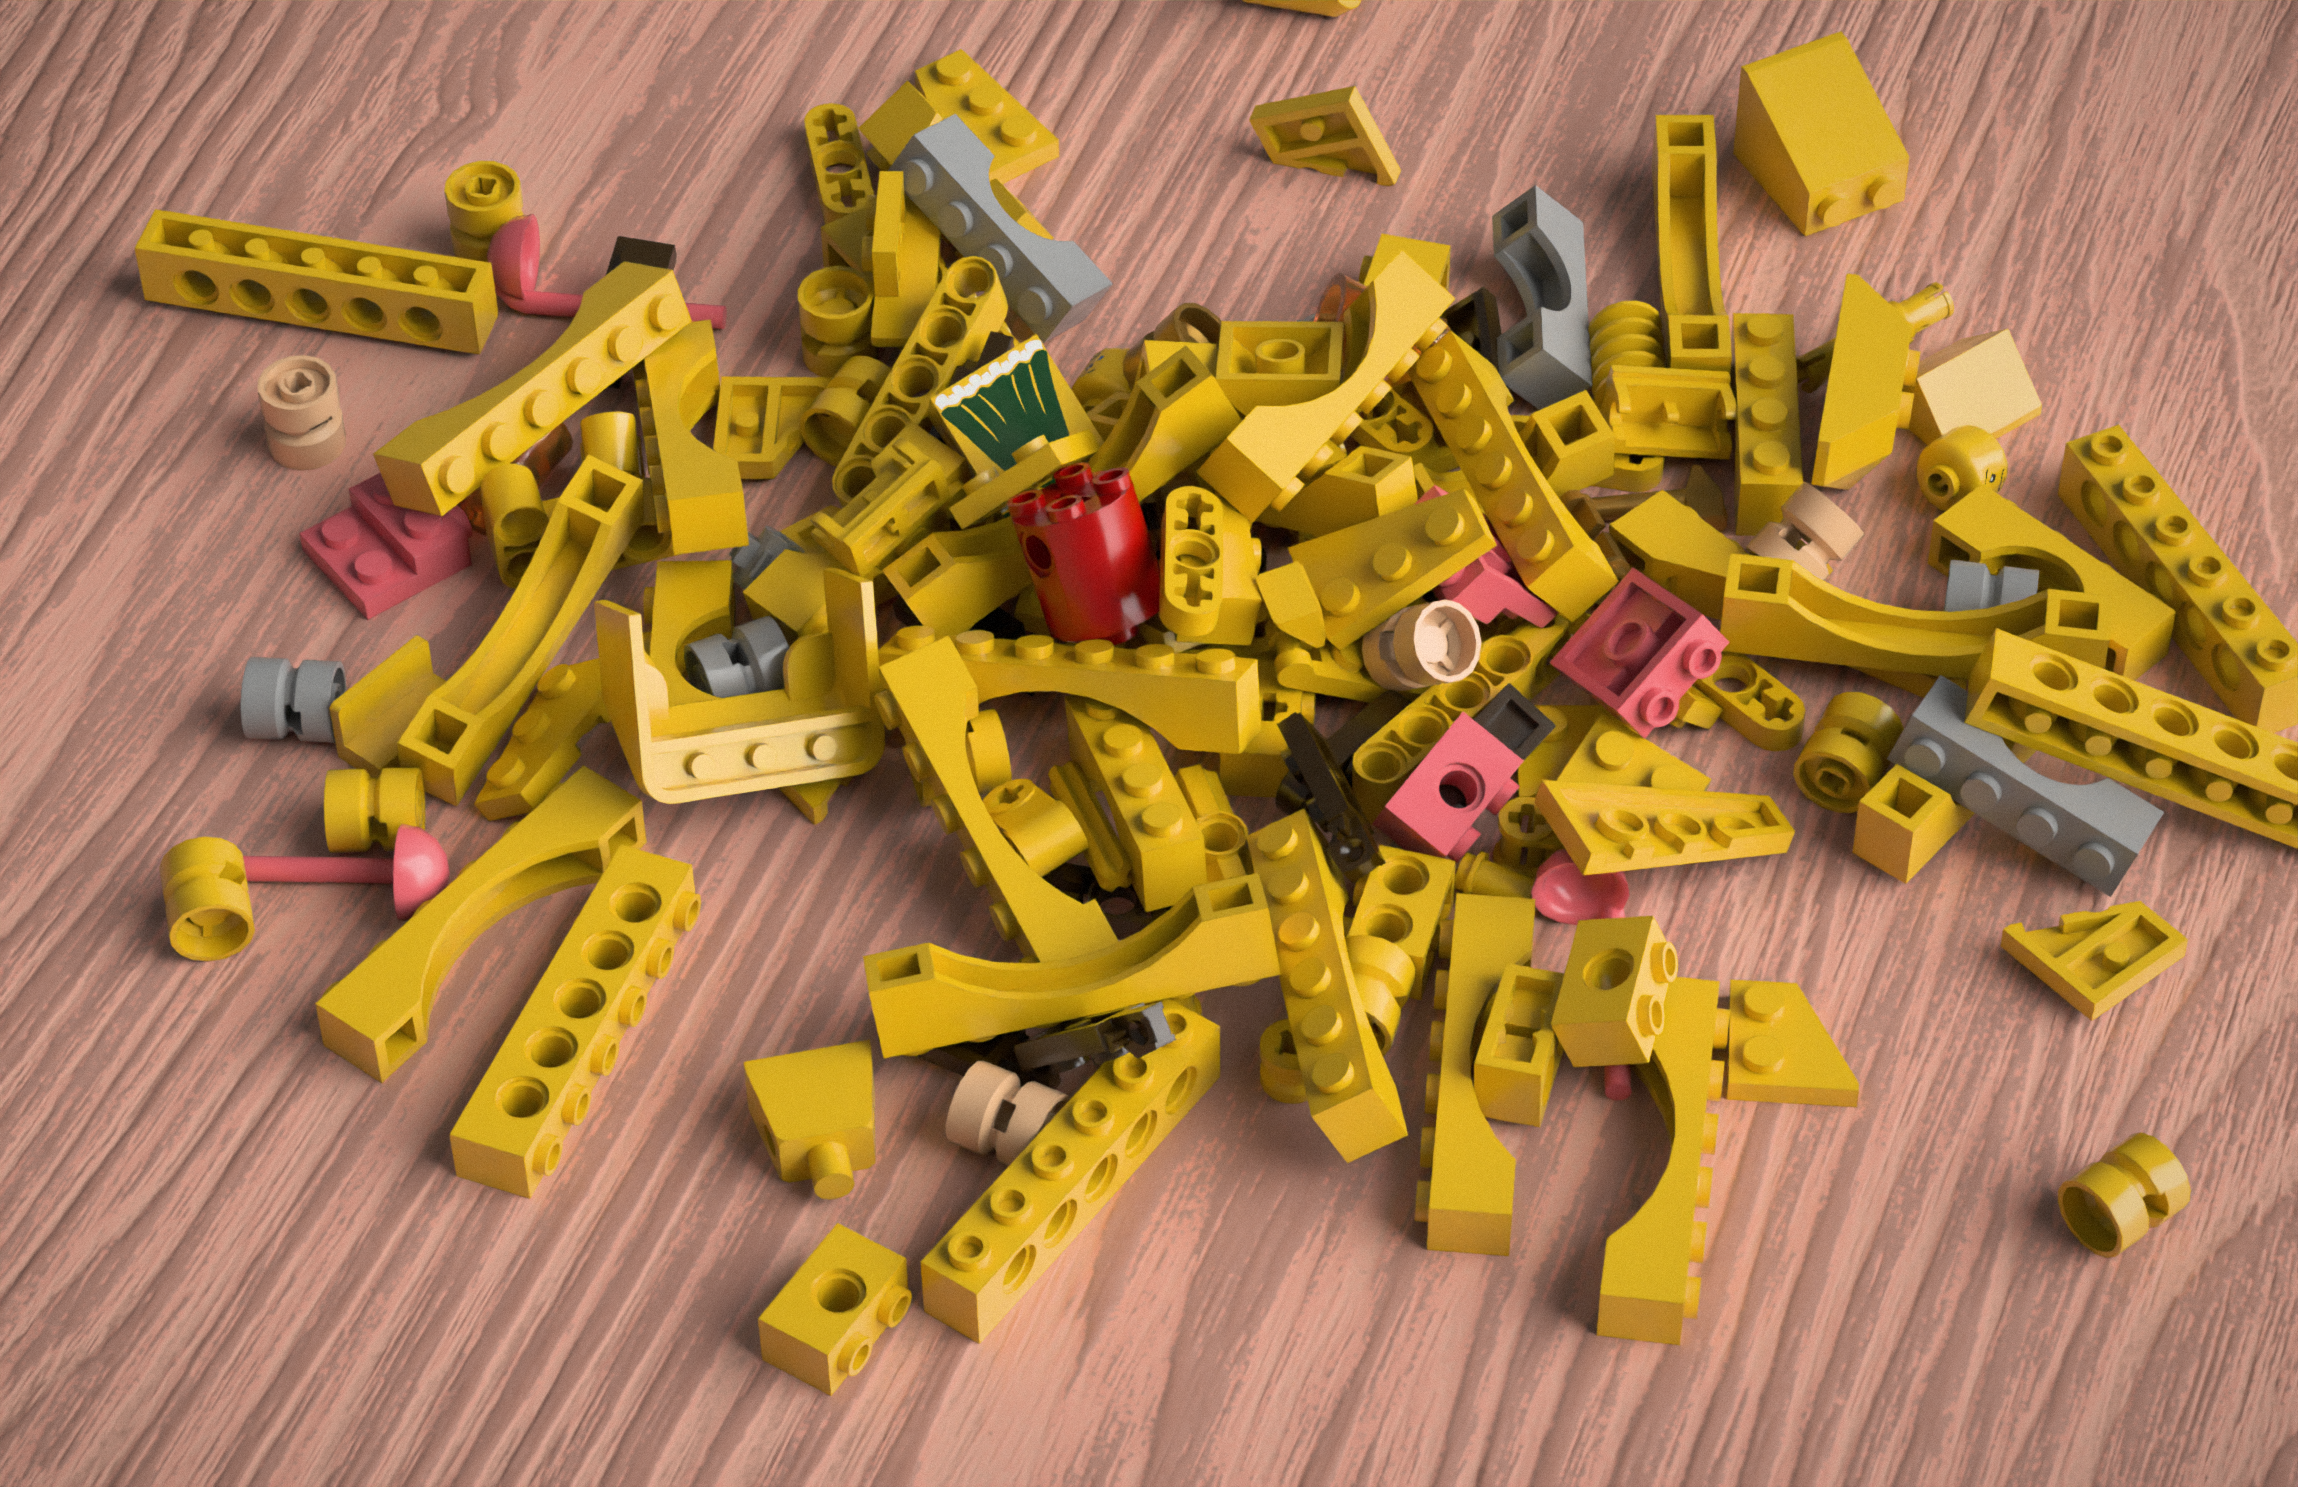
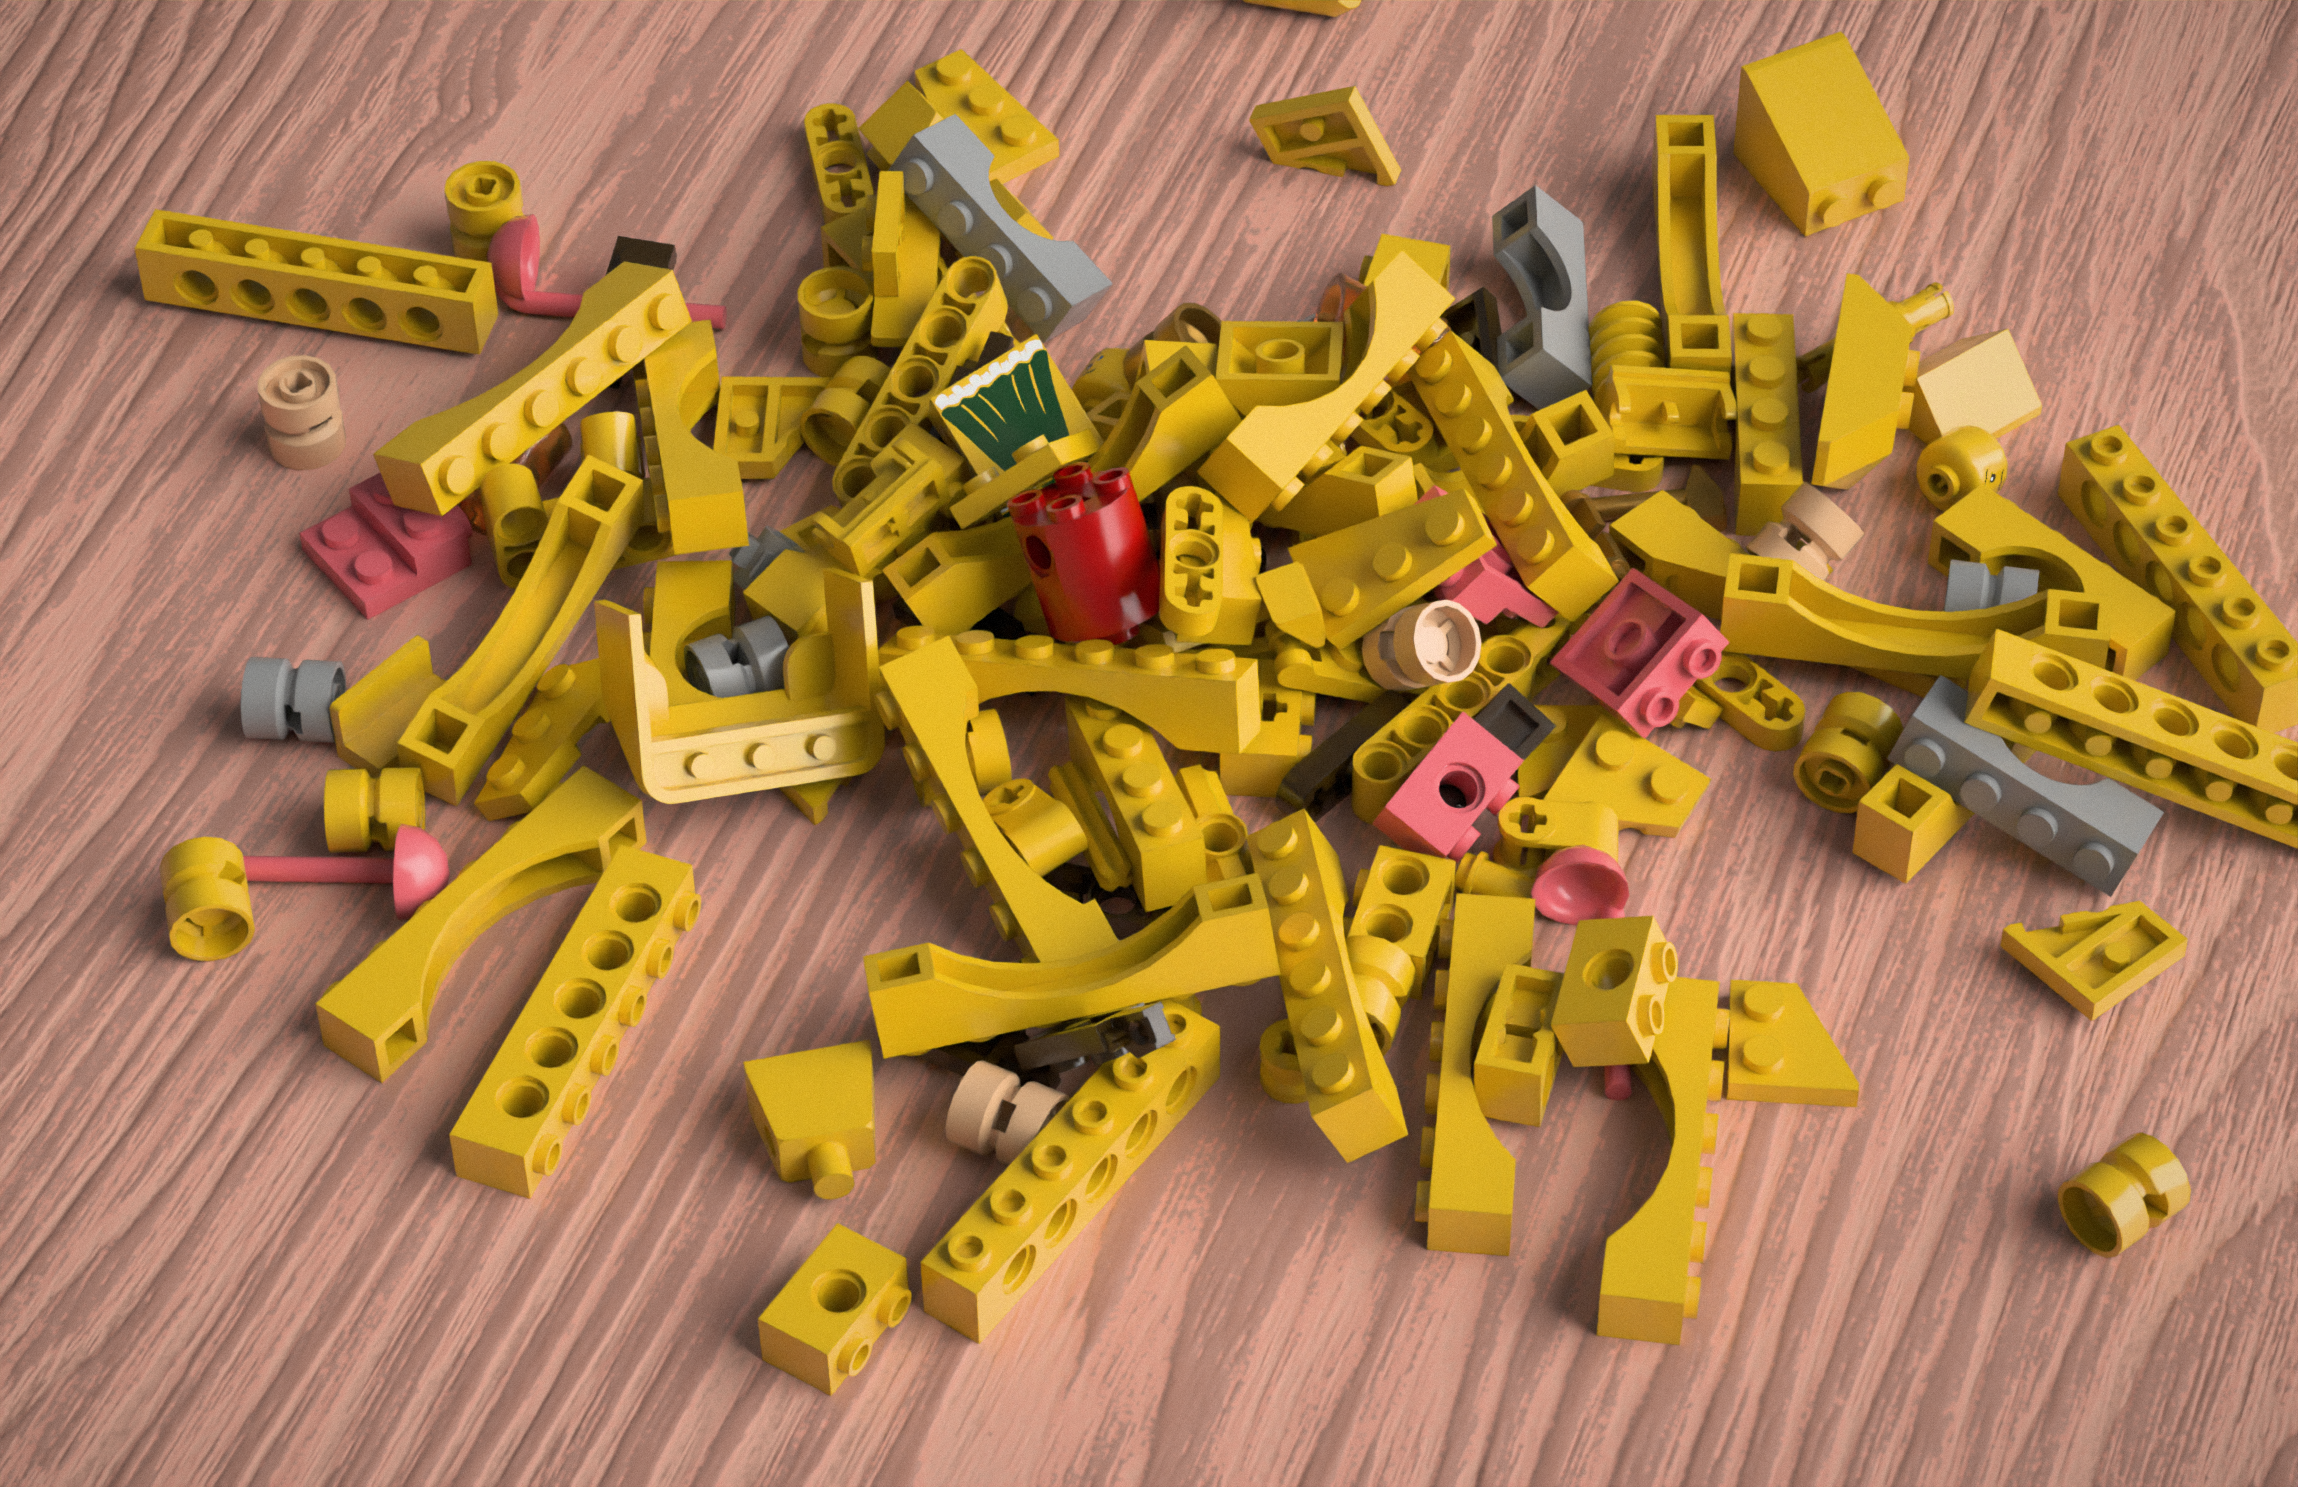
dark brown hinge [1277,712,1386,883] -> none
yellow wing [1534,780,1795,876] -> none

